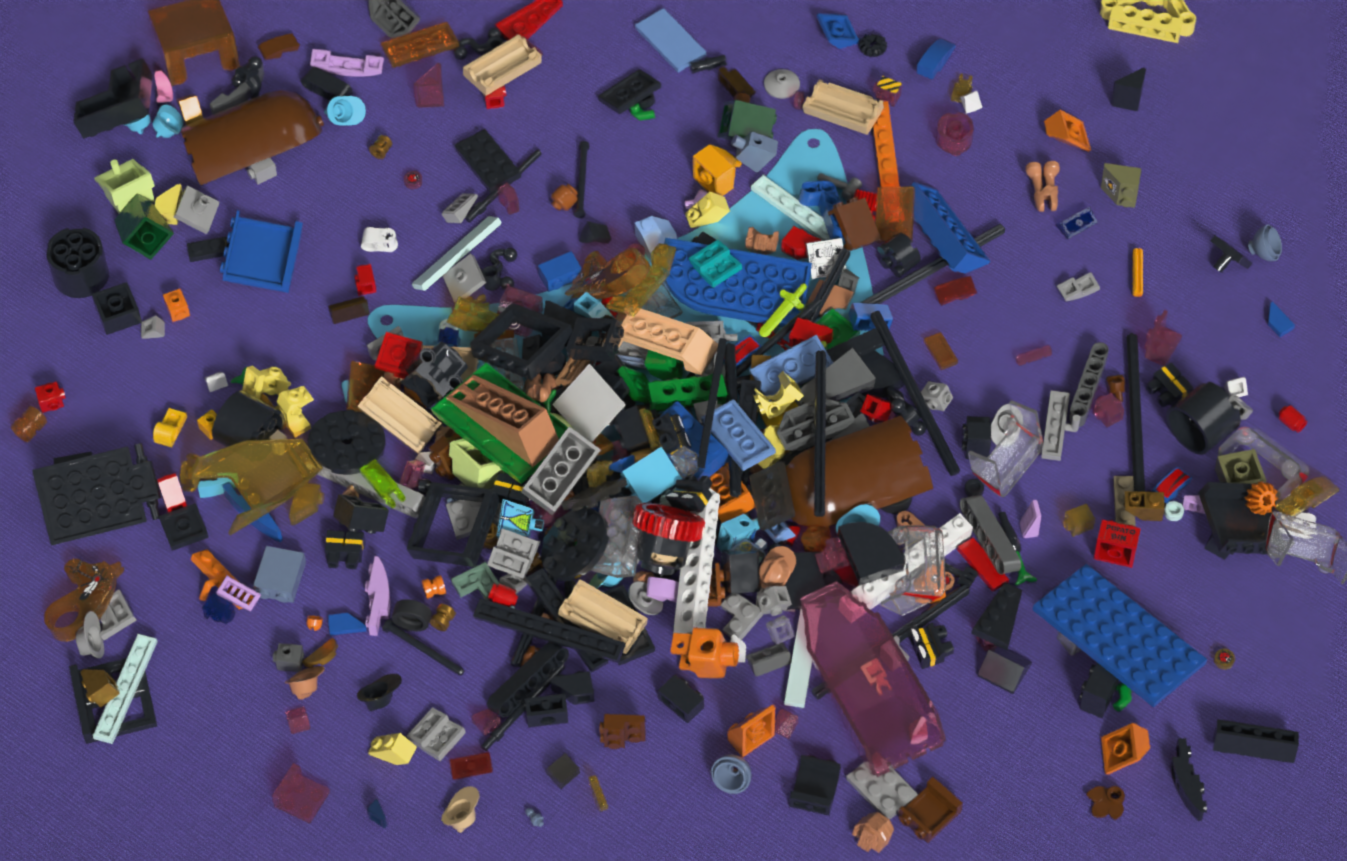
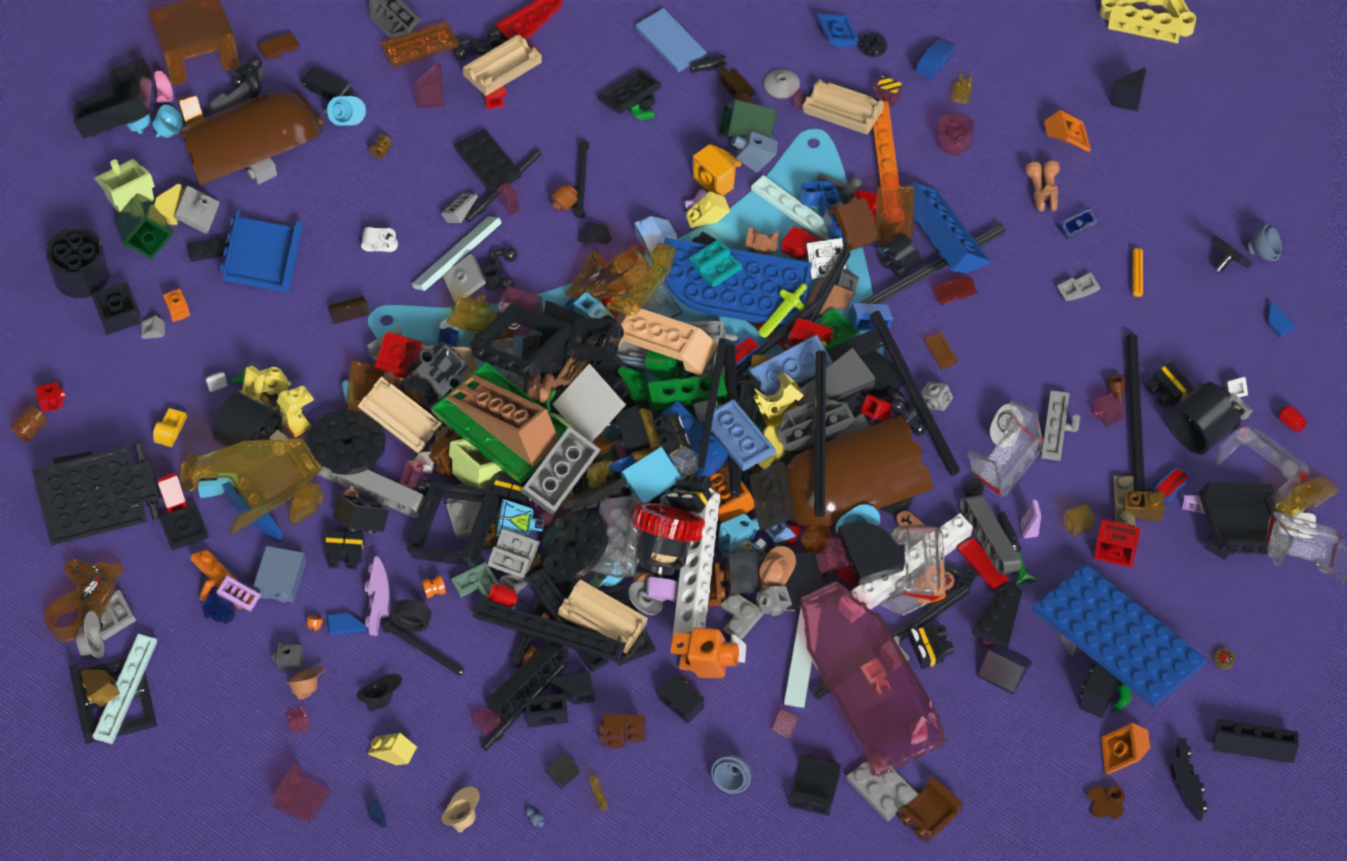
yellow plate [197,409,217,440] -> none
pearl gold tile [302,637,338,668] -> none
lavender slope [310,49,384,77] -> none
red brick [354,264,376,296] -> none
clear neon green hinge [359,459,406,509] -> none
clear pink tile [404,171,423,189] -> none
light grey slope [407,707,466,761] -> none
pearl gold wheel [430,604,456,631] -> none
clear red slope [449,751,493,780] -> none
blue brick [538,251,582,292] -> none
orange slope [728,705,775,758] -> none
dark grey slope [746,642,791,677] -> none
clear plate [766,615,795,644] -> none
nougat hair [852,812,894,853] -> none
white slope [960,91,982,114] -> none
black brick [962,416,991,460] -> none
clear pink axle [1016,345,1052,366] -> none
dark grey beam [1069,342,1109,427] -> none
olive slope [1101,163,1141,208] -> none
clear pink bracket [1144,310,1182,366] -> none
light aqua tile [1164,501,1184,521] -> none
olive slope [1215,449,1266,484] -> none
orange gear [1244,481,1279,515] -> none

